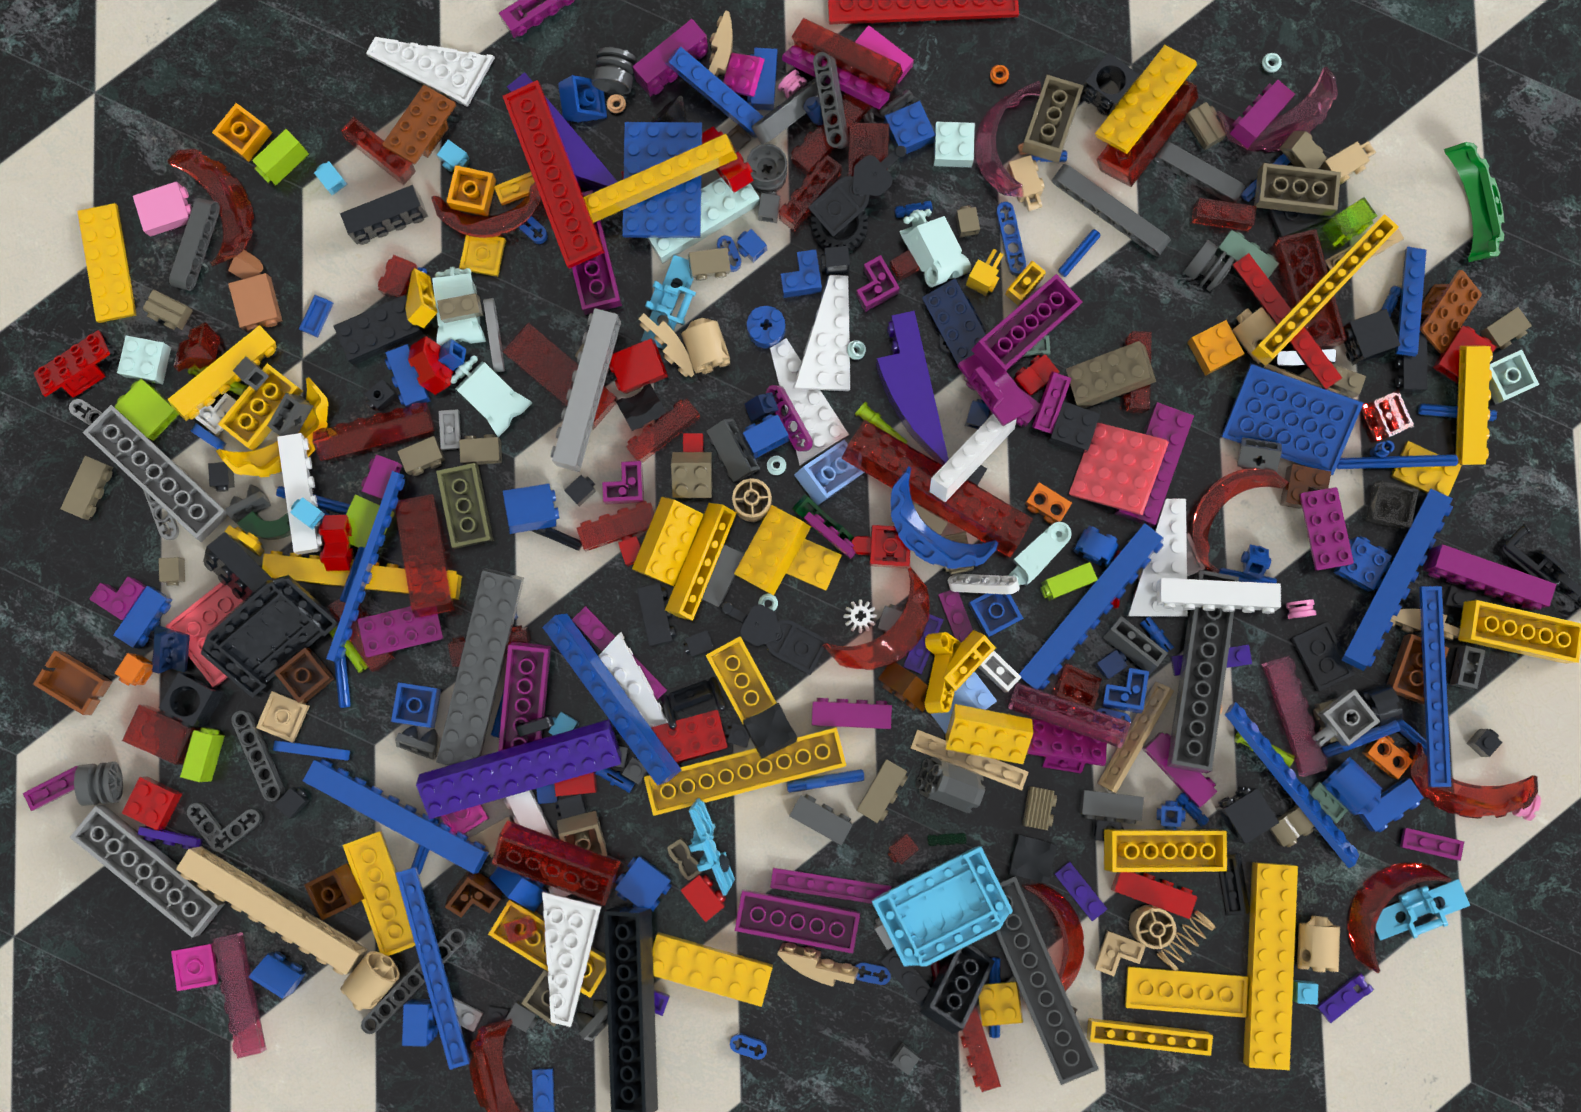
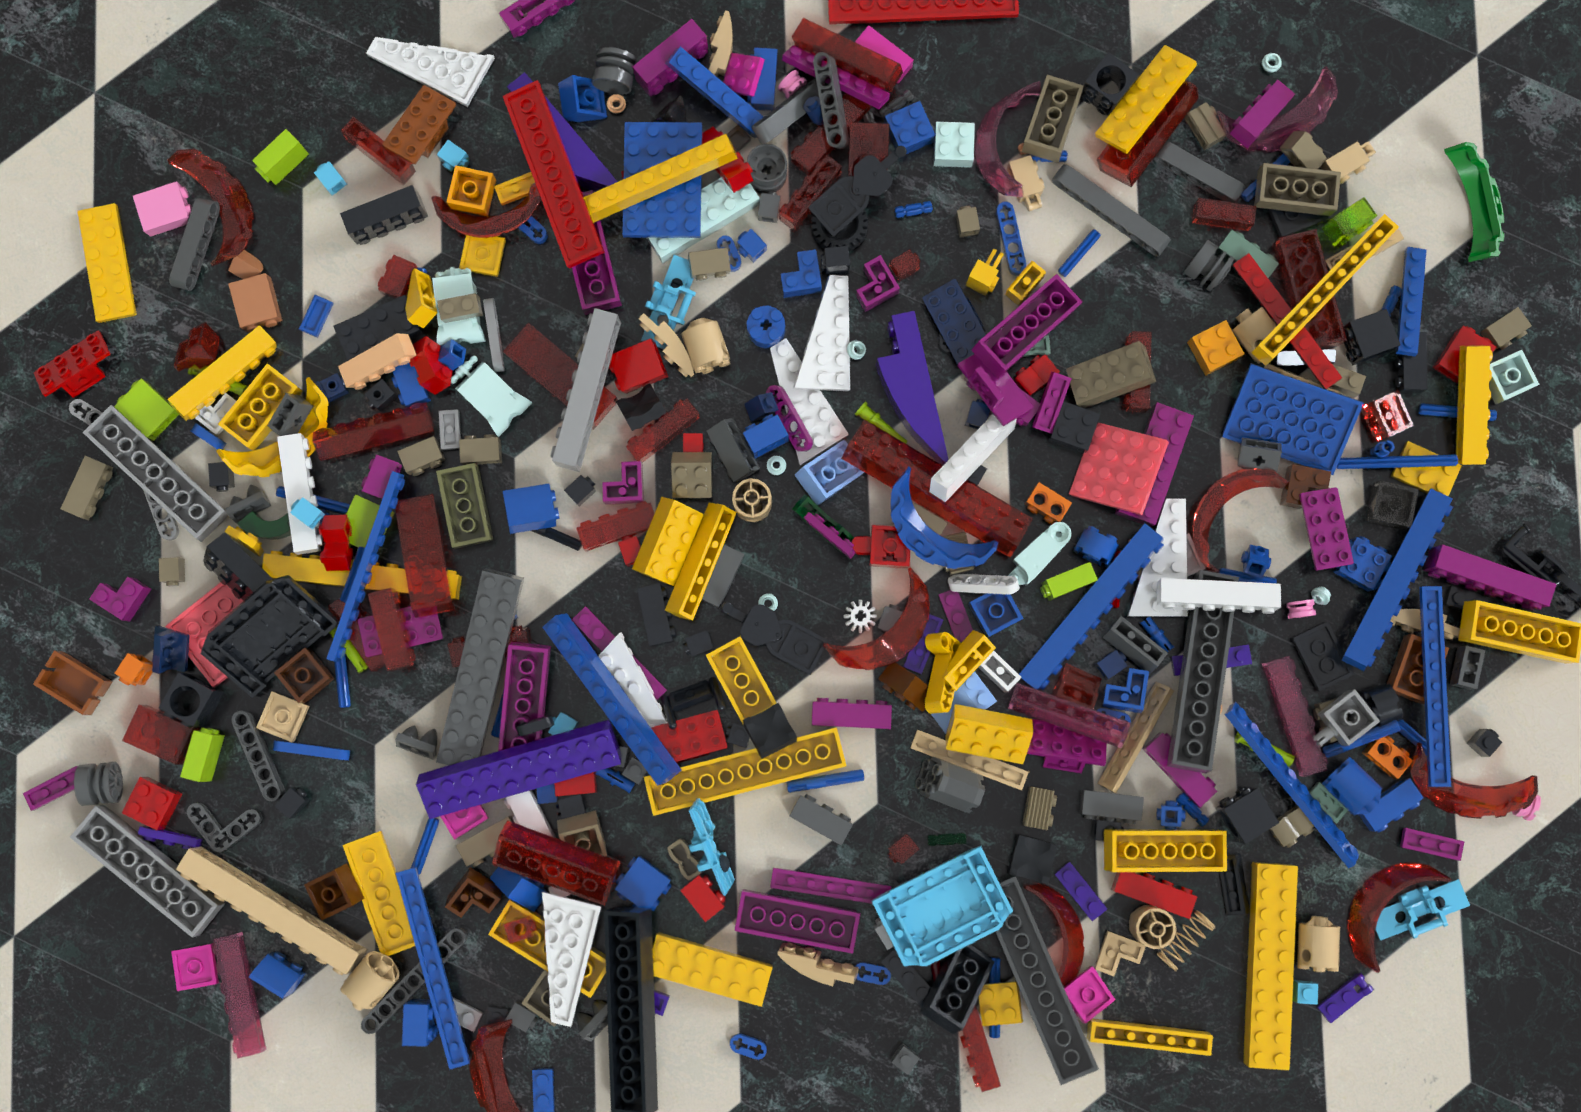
blue brick [114,586,172,649] -> none
light aqua brick [117,336,171,385] -> none
dark tan brick [143,290,193,330] -> none
light orange brick [212,103,272,162] -> none
dark grey brick [233,356,269,391] -> none
blue brick [303,758,489,874] -> none
blue brick [391,682,441,728] -> none
yellow brick [734,505,811,596] -> none
yellow plate [786,539,842,591] -> none
dark tan brick [856,759,908,823] -> none
light aqua piece [899,209,971,287] -> none
orange plate [990,65,1009,84] -> none
yellow plate [1125,966,1248,1018] -> none
dark orange bracket [1420,270,1482,353] -> none
none -> dark blue brick [315,373,349,403]
none -> light nougat brick [338,333,417,390]
none -> clear red brick [368,588,416,672]
none -> dark pink plate [1064,966,1115,1024]
none -> light aqua plate [1311,586,1331,605]

